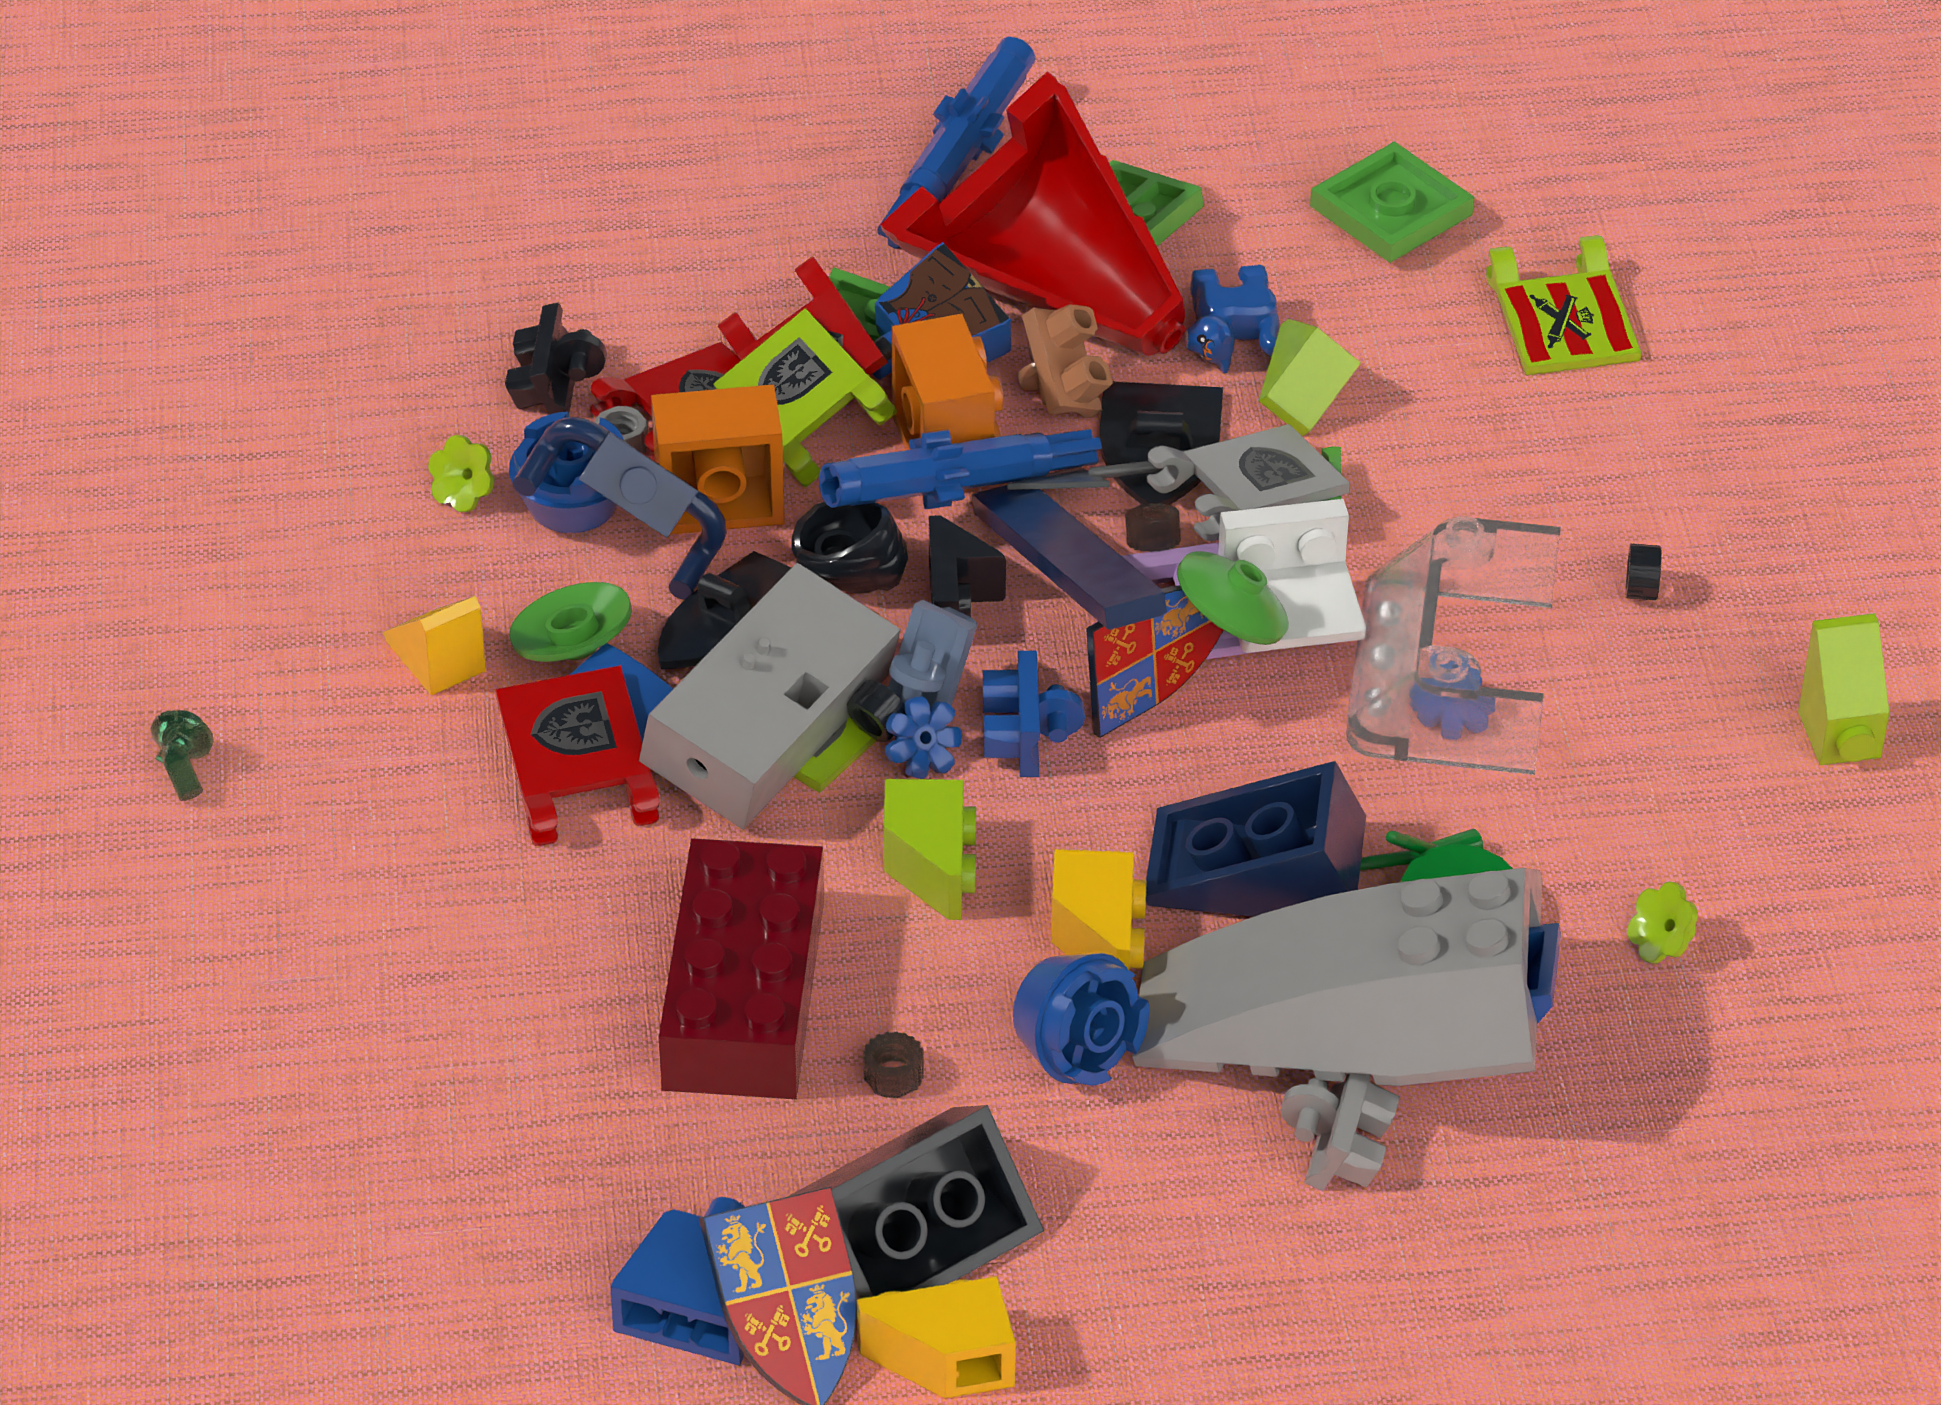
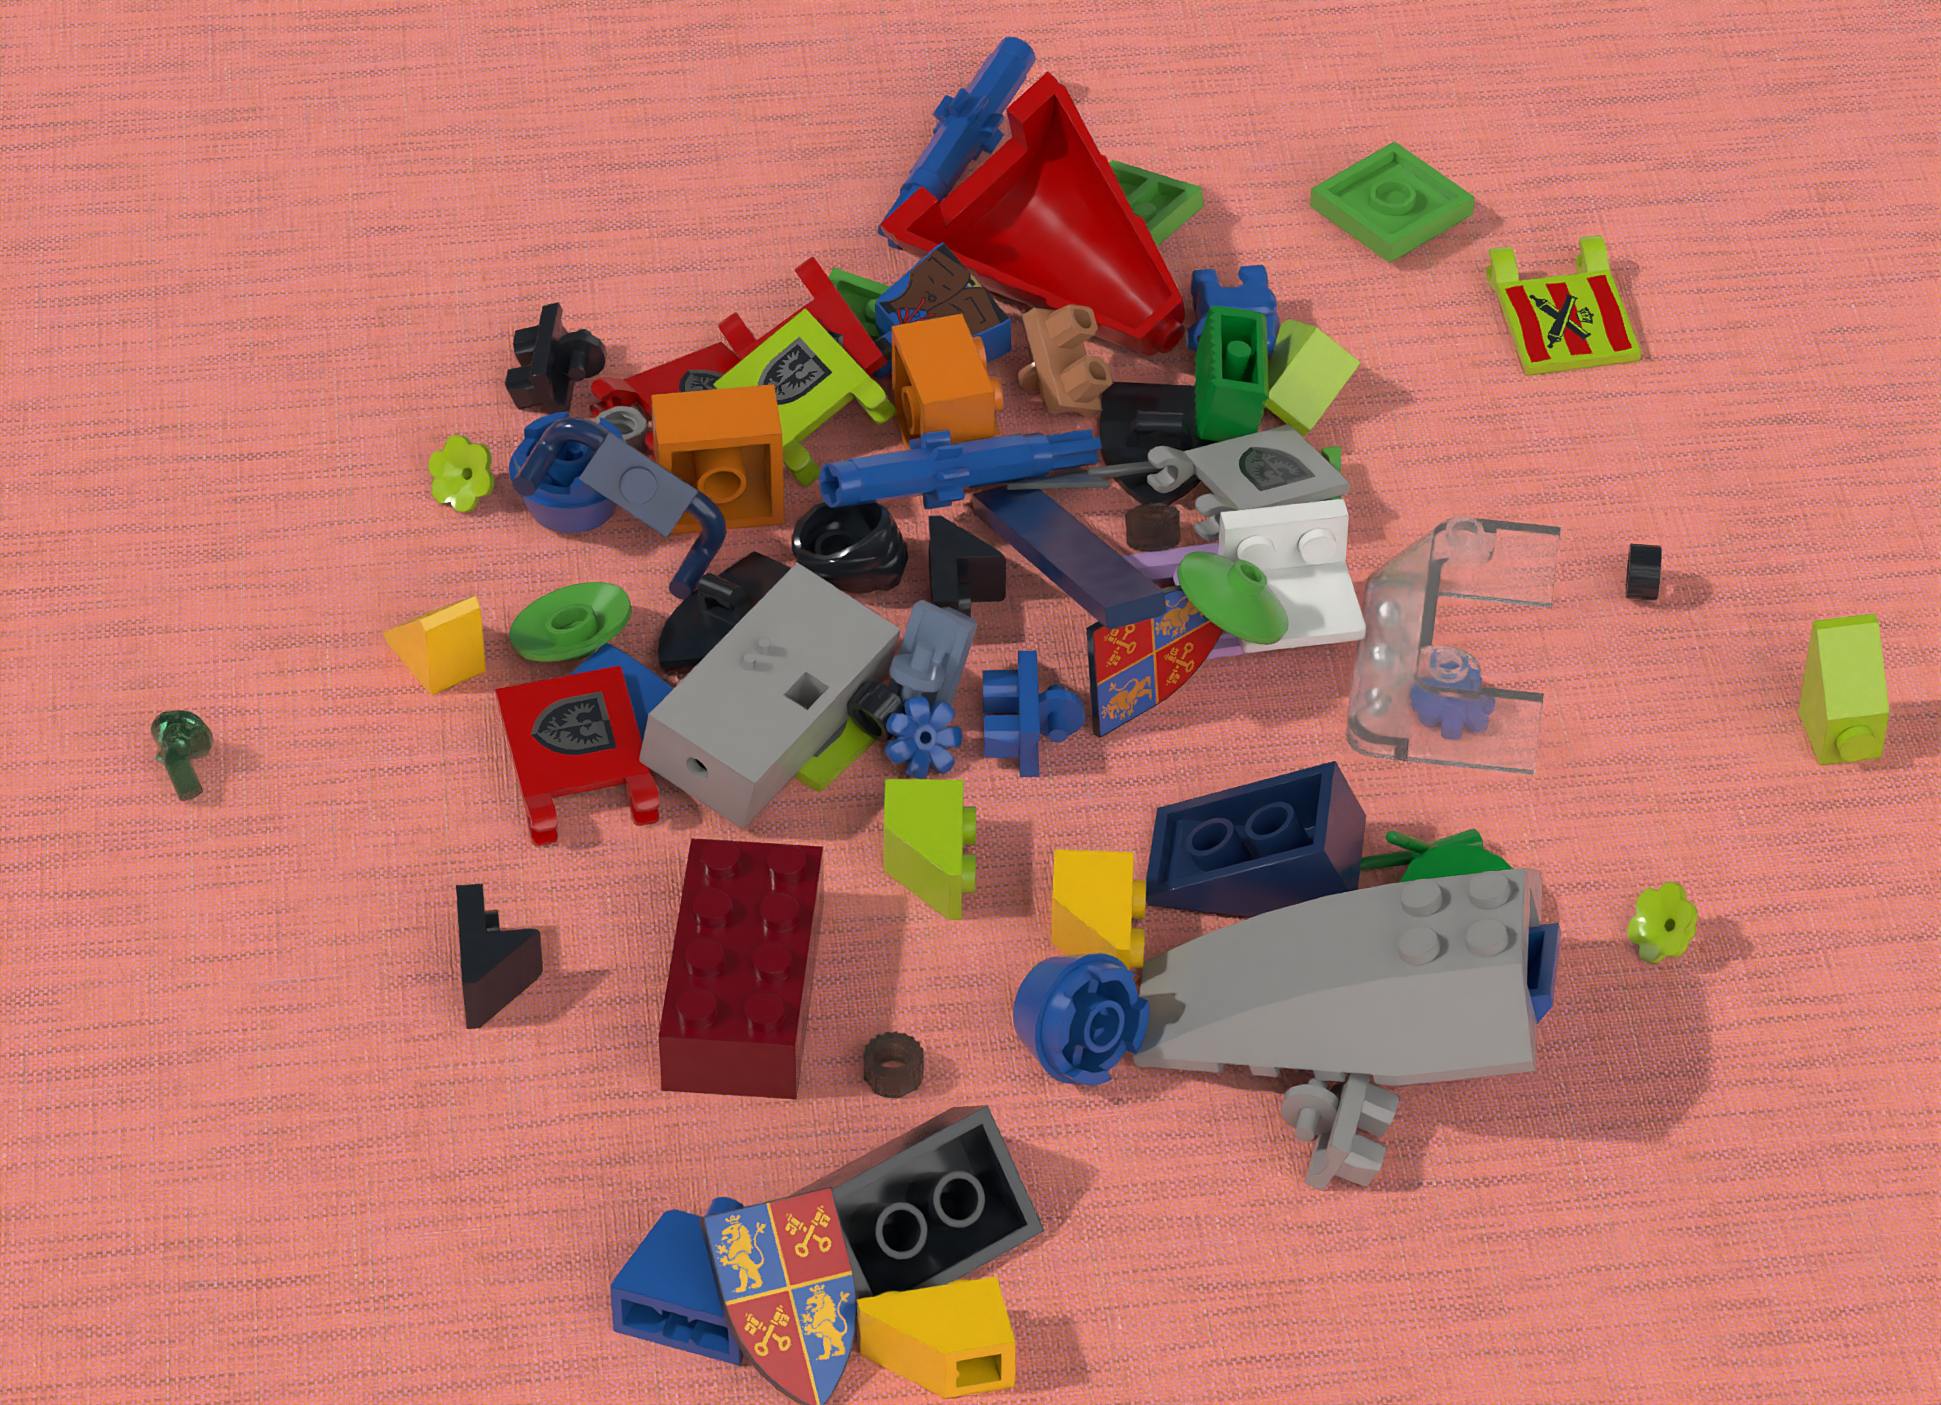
none -> black slope [456,883,543,1029]
none -> green brick [1194,305,1269,442]

